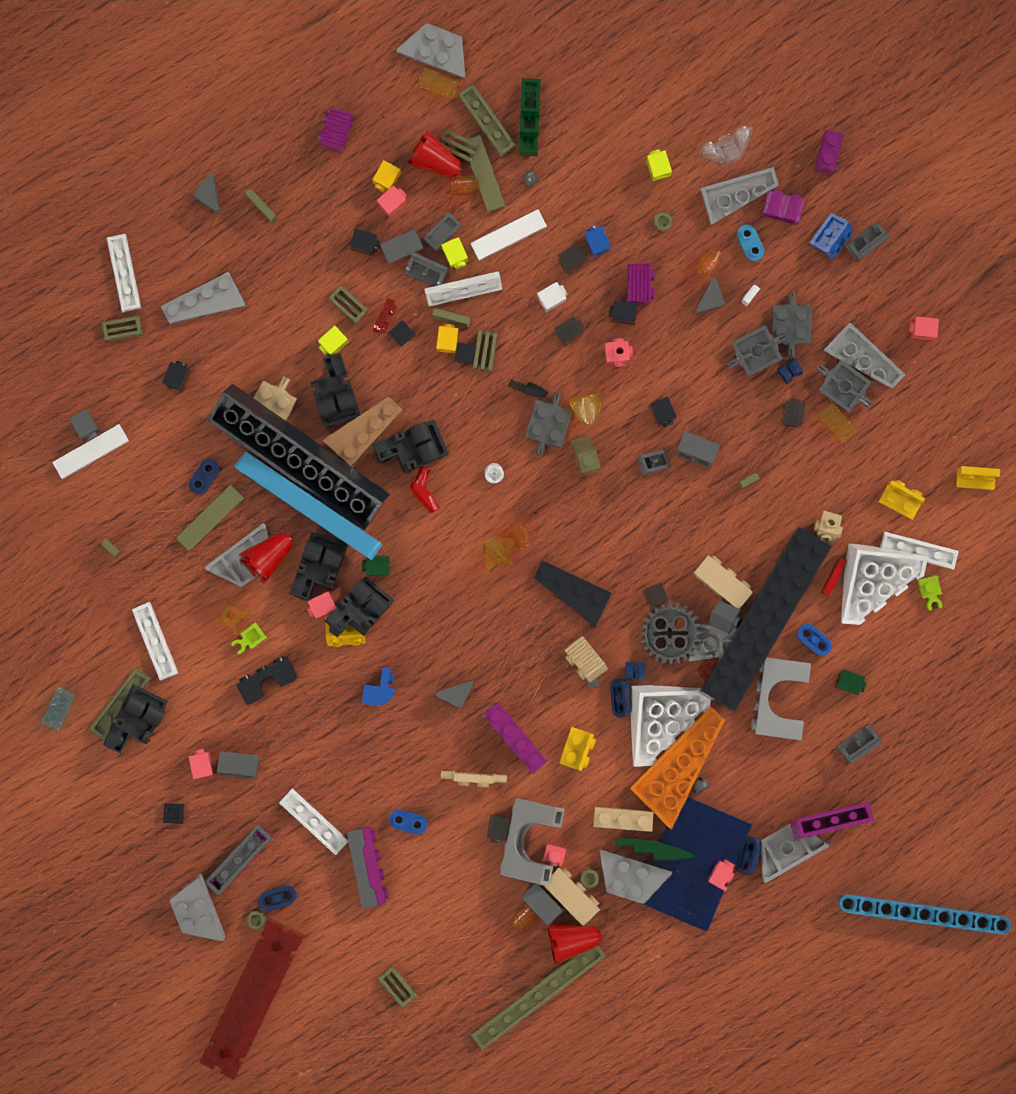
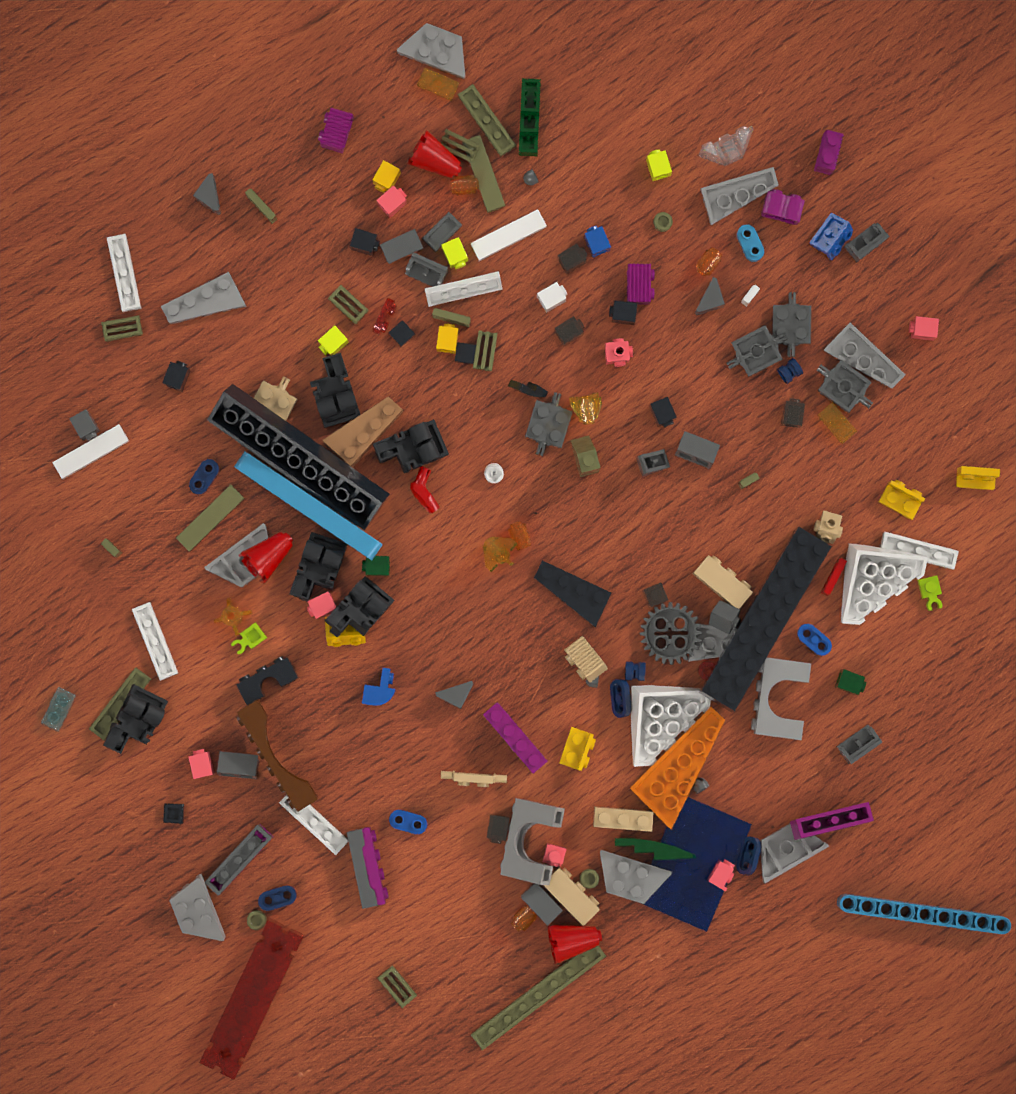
none -> reddish brown arch [236,699,318,812]

